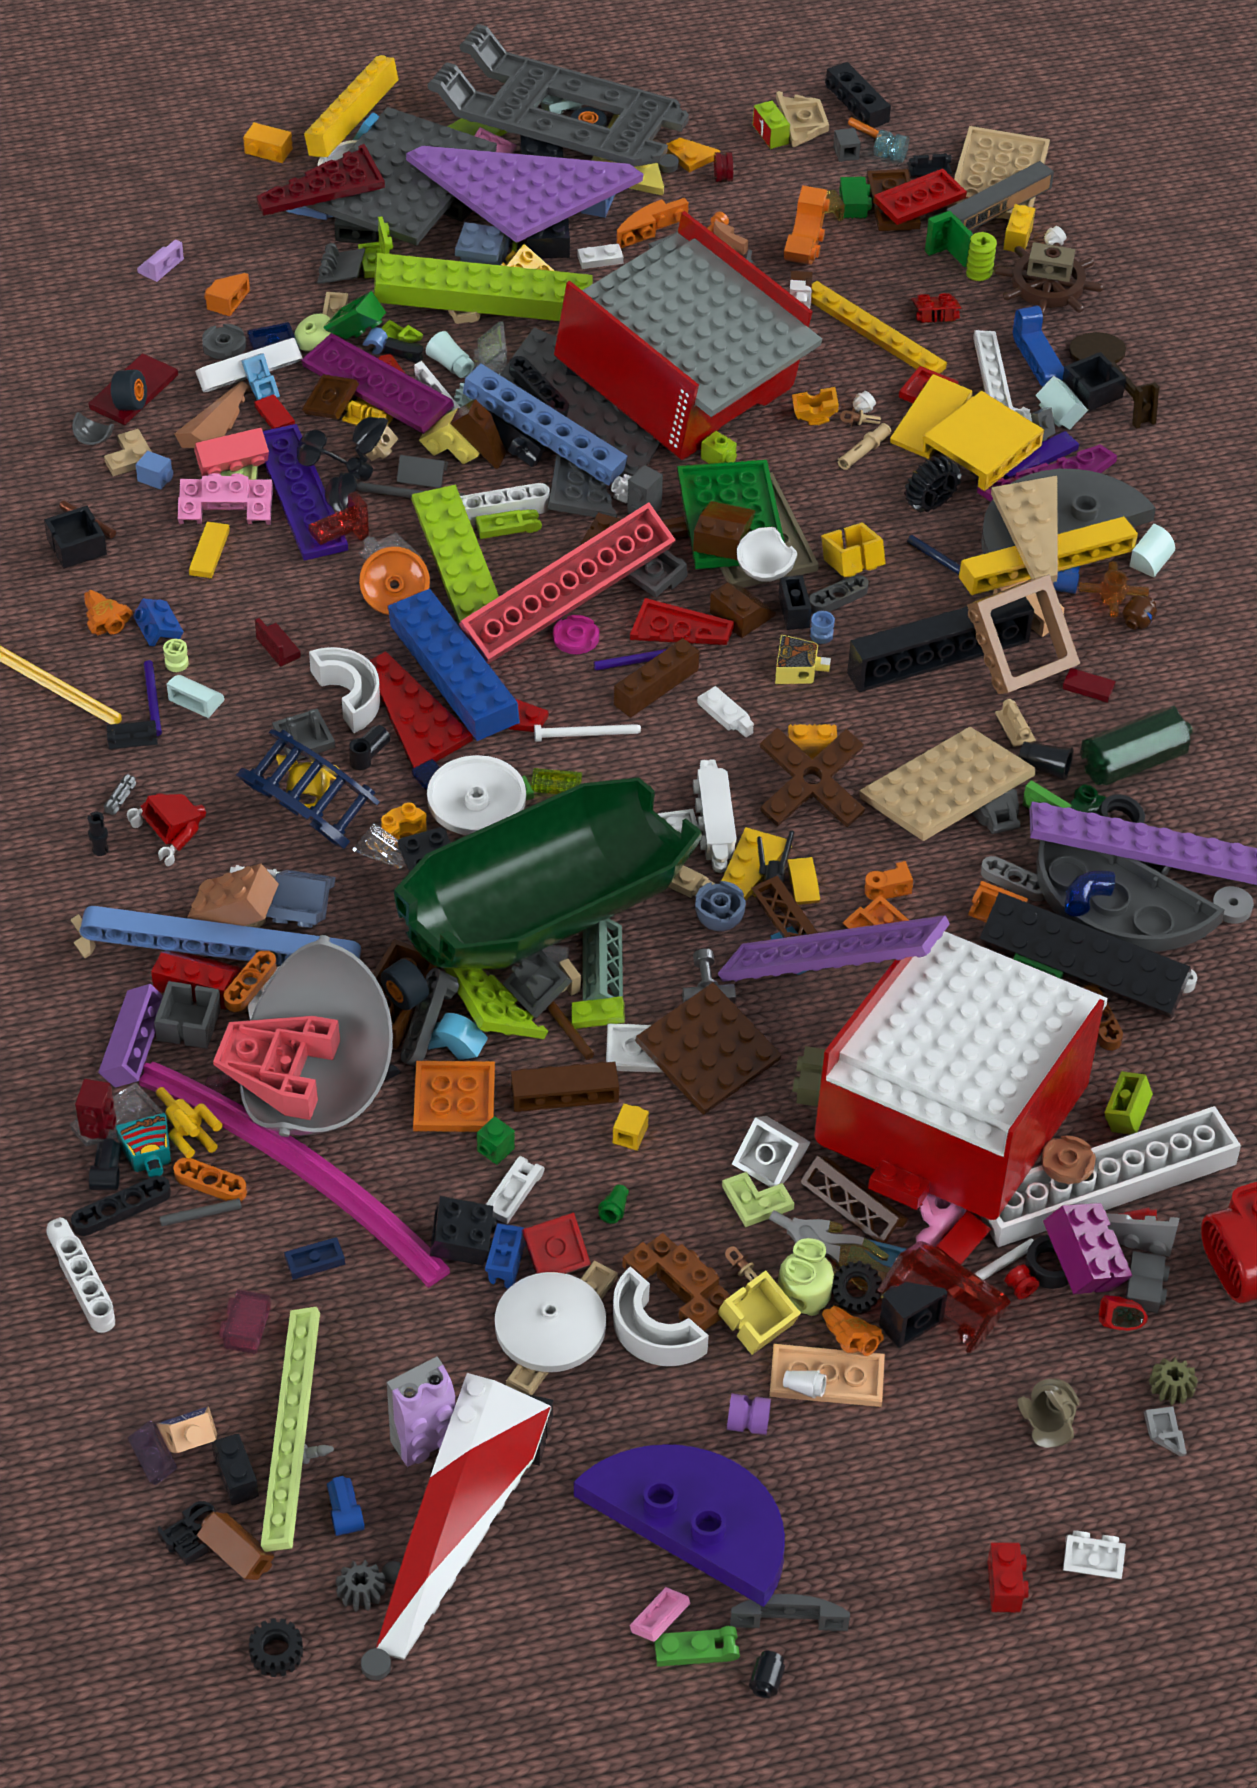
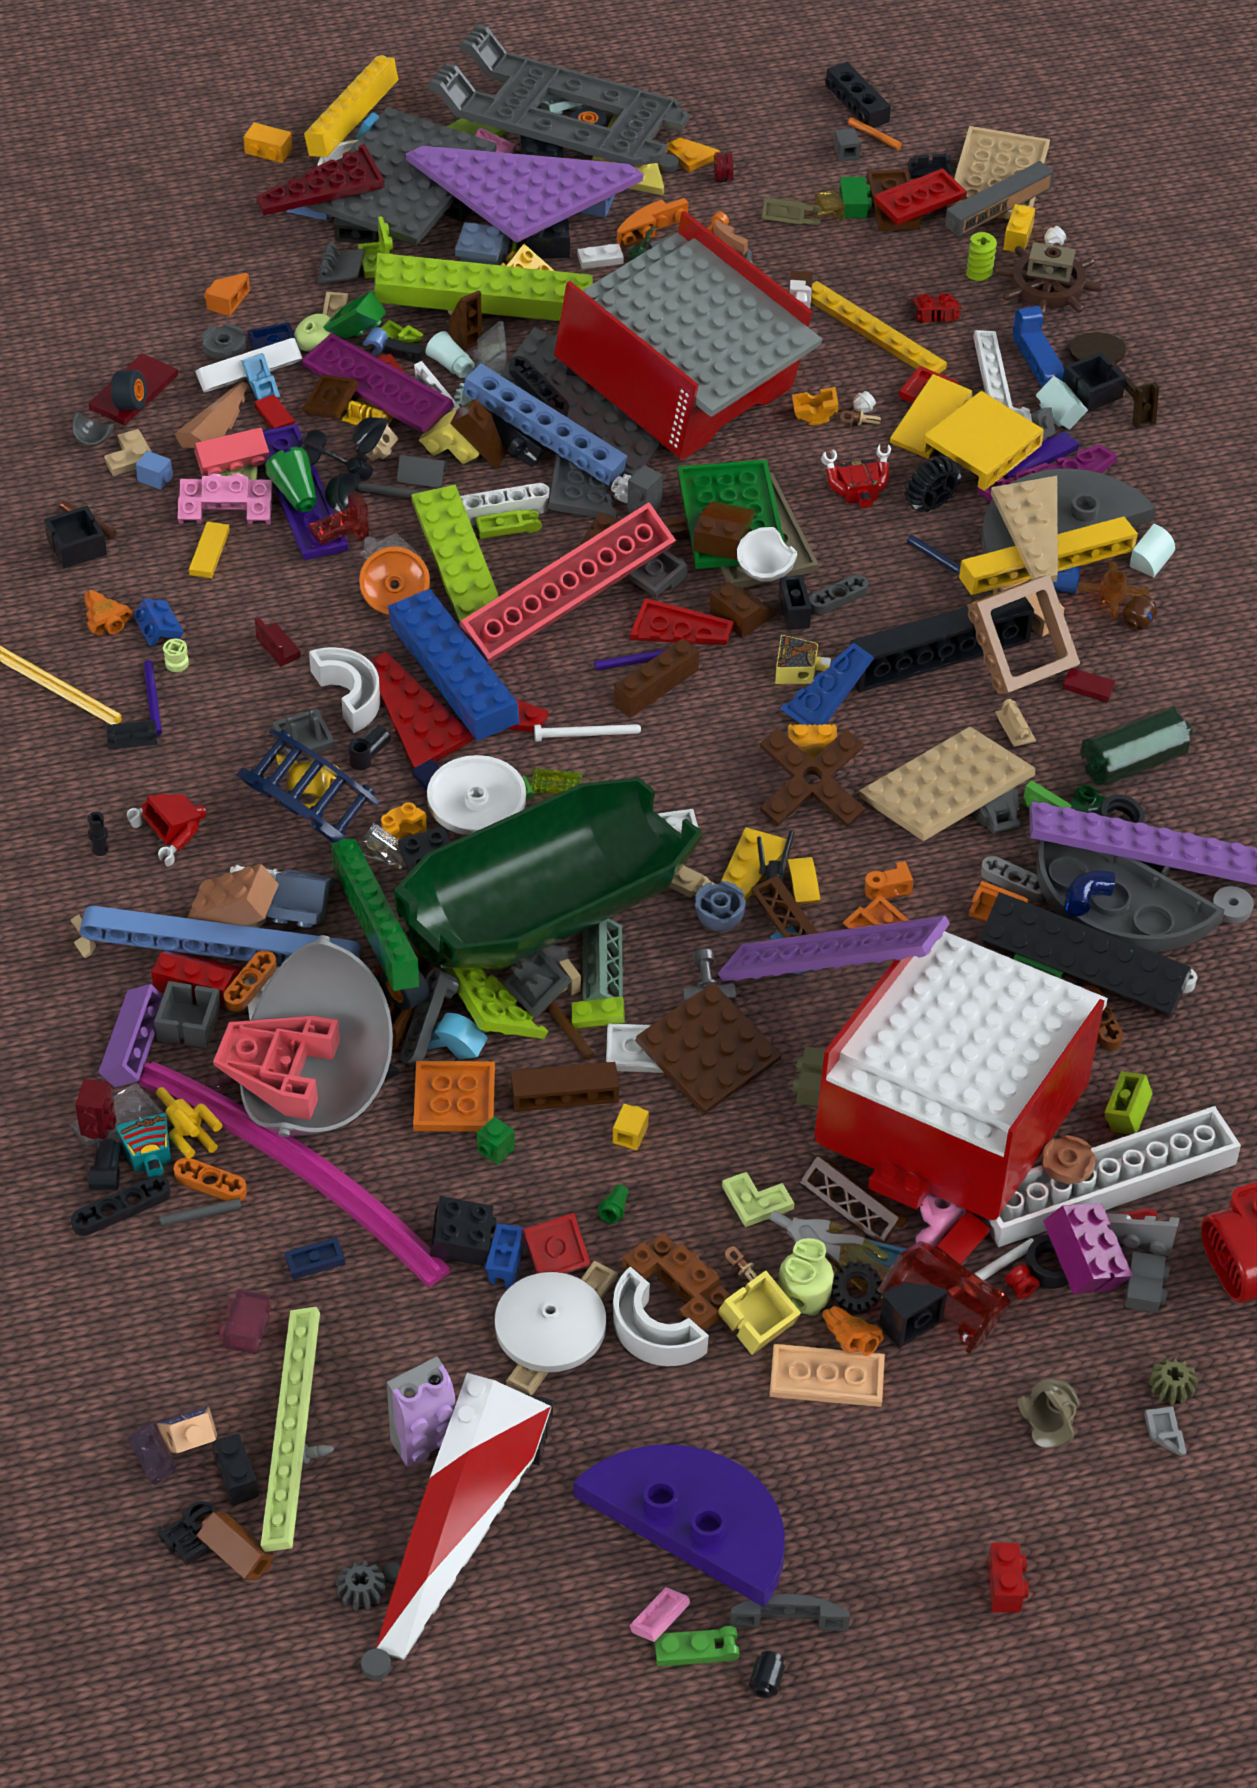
white piece [47,1217,115,1333] -> none
dark grey axle [104,774,136,815] -> none
lavender panel [137,239,184,282] -> none
light aqua brick [167,675,225,718] -> none
black tyre [249,1618,303,1677] -> none
blue piece [327,1476,365,1536] -> none
white plate [486,1156,545,1224] -> none
dark pink tile [553,615,599,654] -> none
white hinge [693,759,736,873] -> none
white hinge [697,686,754,738] -> none
lime brick [701,431,737,464] -> none
medium lavender wheel [727,1393,771,1435] -> none
white slope [732,1116,810,1187] -> none
lime brick [753,101,790,149] -> none
tan wing [776,91,829,147] -> none
white cone [783,1370,827,1398] -> none
orange brick [784,185,830,265] -> none
medium blue wheel [810,611,835,644] -> none
yellow piece [821,522,885,577] -> none
tan pin [838,423,891,470] -> none
clear light blue wheel [874,130,910,163] -> none
green bracket [925,211,973,268] -> none
black plant [1019,741,1074,781] -> none
white bracket [1063,1531,1126,1579] -> none
rock [1099,1295,1148,1331] -> none
none -> green cone [265,447,317,513]
none -> green brick [331,839,419,991]
none -> reddish brown slope [449,290,482,351]
none -> dark green plate [628,226,657,261]
none -> olive hinge [761,197,822,225]
none -> blue wing [780,643,874,726]
none -> red torso [821,444,891,508]

